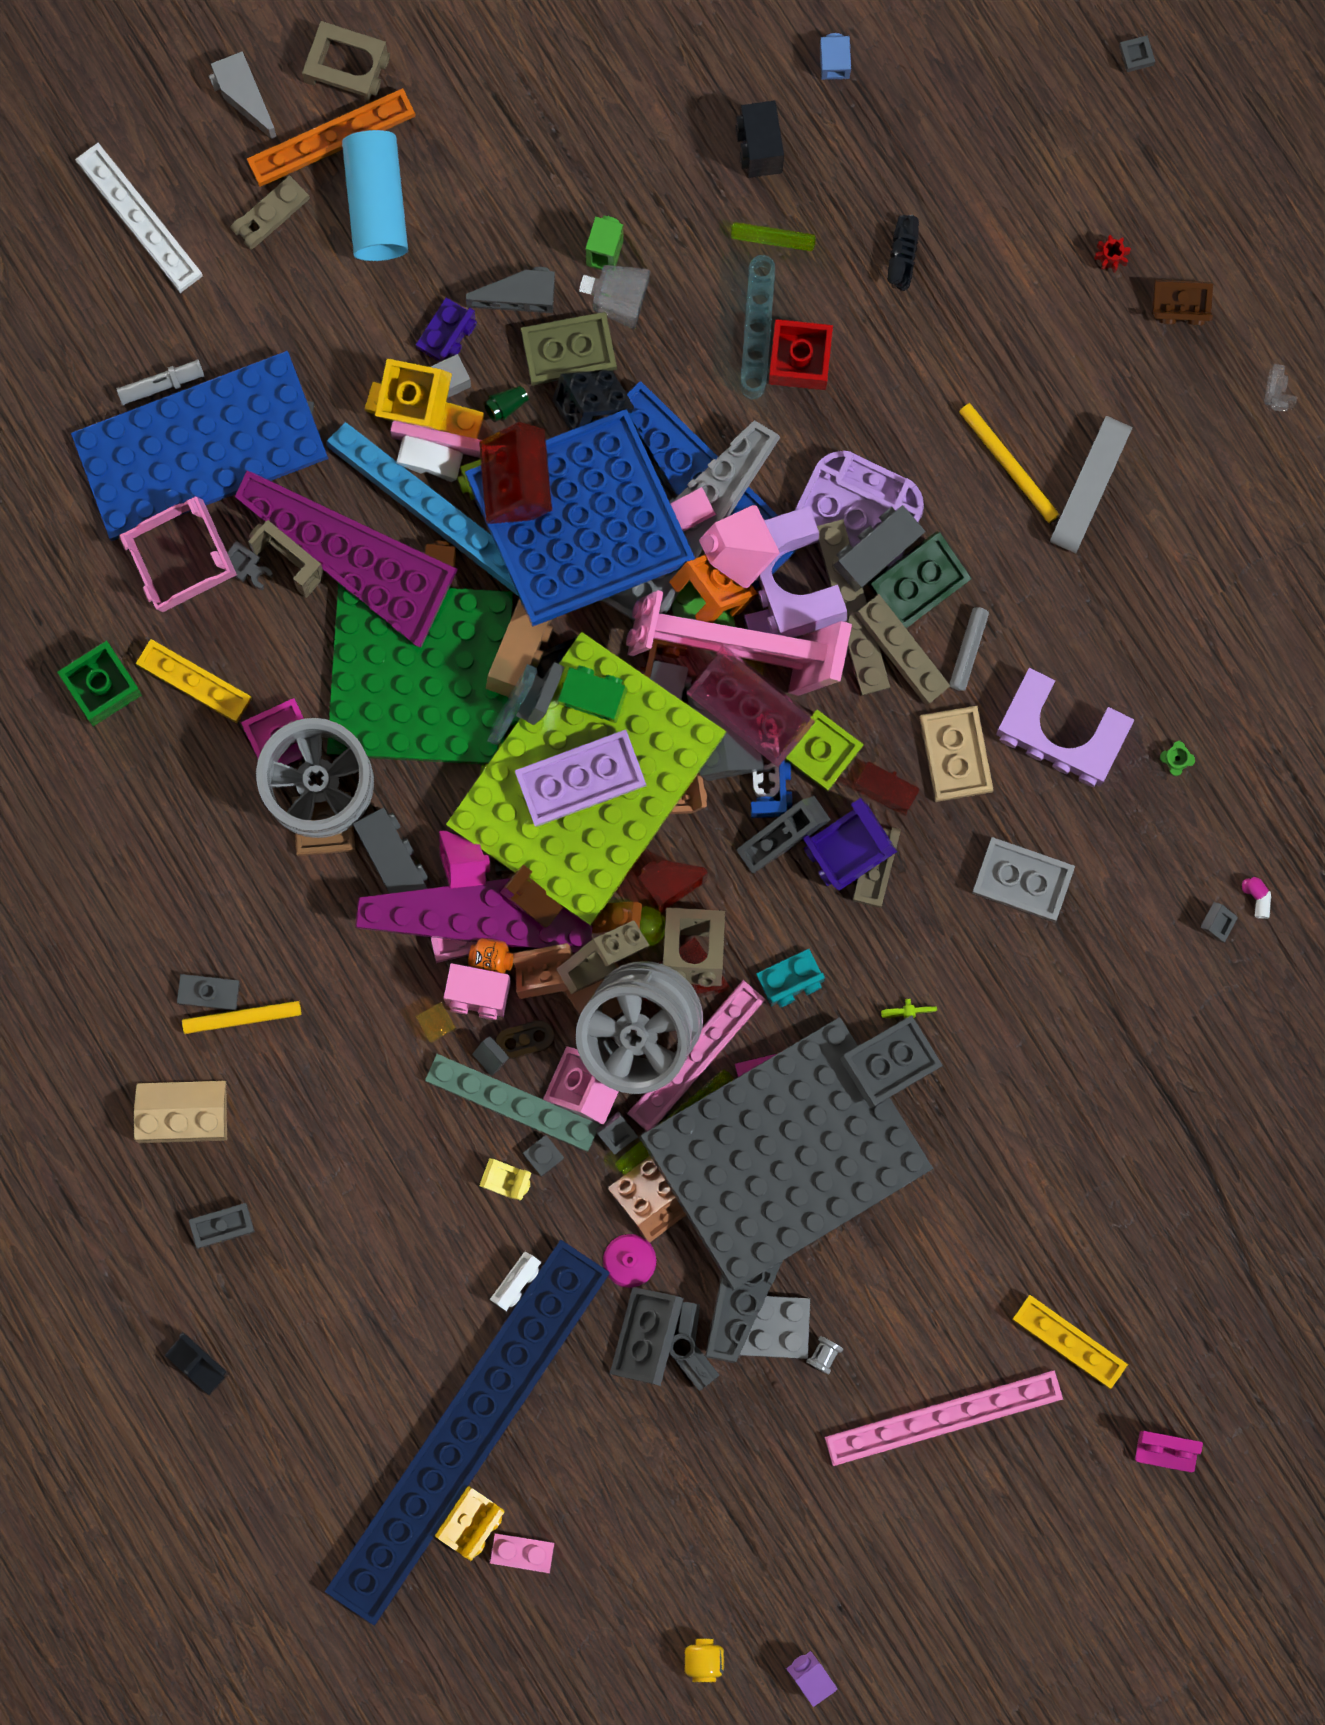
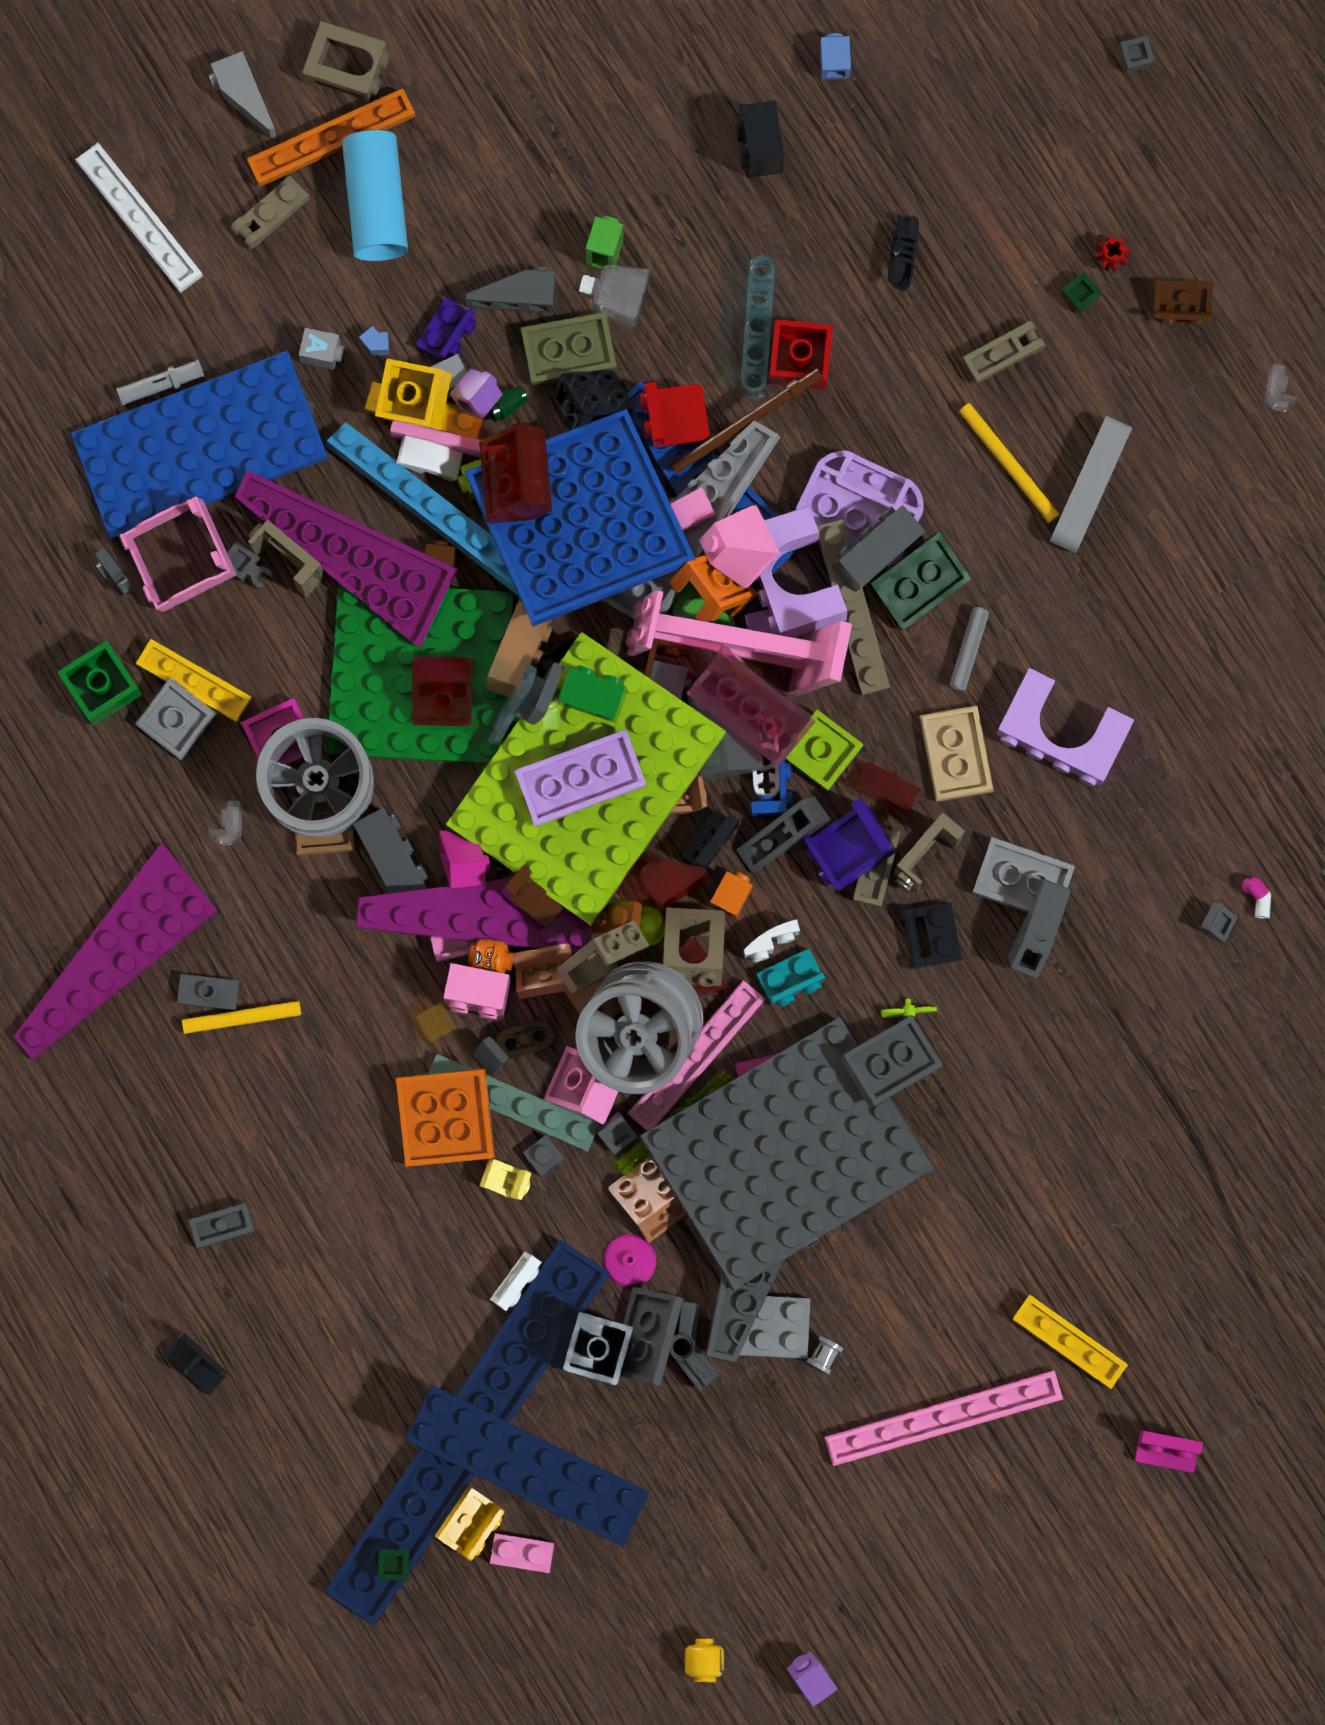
tan slope [134,1081,227,1143] -> none
clear neon green axle [731,222,816,251] -> none
dark tan plate [854,594,950,705] -> none
bright green plate [1160,741,1195,776] -> none
none -> magenta wing [13,844,218,1060]
none -> dark grey plate [95,547,135,598]
none -> light grey tile [135,677,217,760]
none -> clear bracket [209,801,242,845]
none -> light grey brick [299,328,344,370]
none -> medium blue piece [359,326,389,355]
none -> dark green plate [378,1549,410,1581]
none -> orange plate [396,1068,495,1167]
none -> dark blue brick [404,1385,649,1547]
none -> clear red slope [412,657,473,726]
none -> medium lavender brick [450,369,503,420]
none -> black brick [551,1309,633,1385]
none -> red bracket [640,382,710,448]
none -> reddish brown bar [671,368,823,474]
none -> black bracket [681,809,739,873]
none -> orange brick [710,871,753,920]
none -> white slope [743,919,800,962]
none -> dark tan panel [893,813,965,893]
none -> black plate [899,902,962,970]
none -> dark tan plate [962,321,1046,384]
none -> dark grey slope [1008,879,1071,978]
none -> dark green plate [1061,272,1102,314]

